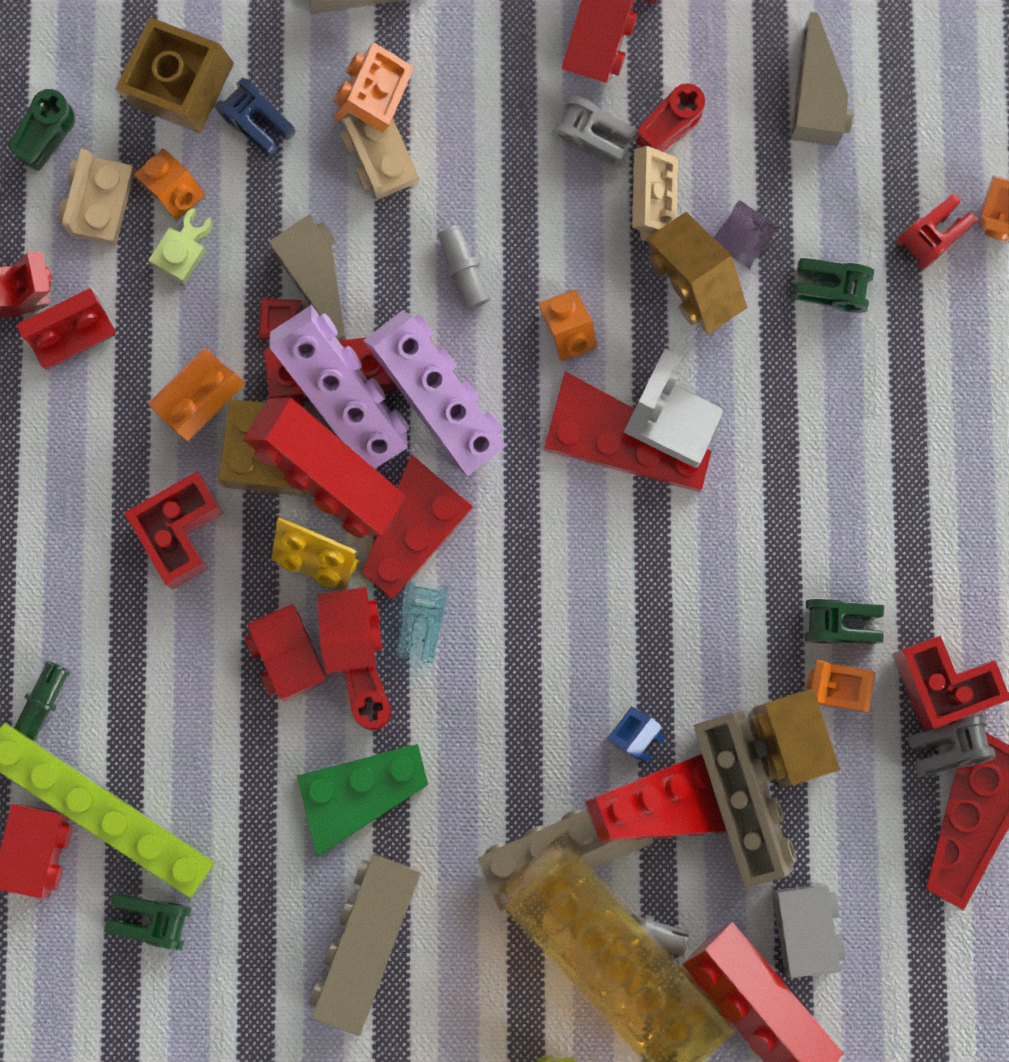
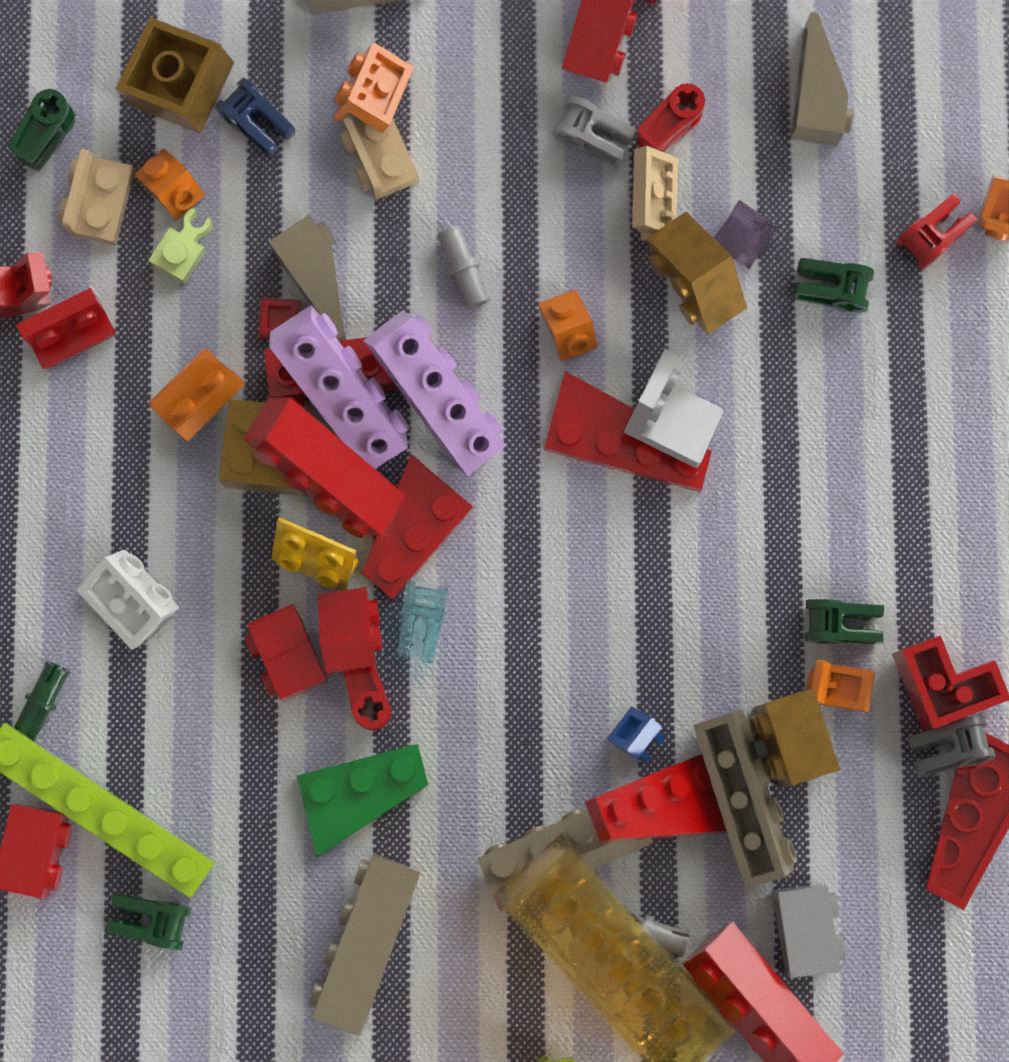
red brick [124,471,224,590] -> none
none -> white bracket [76,550,179,650]

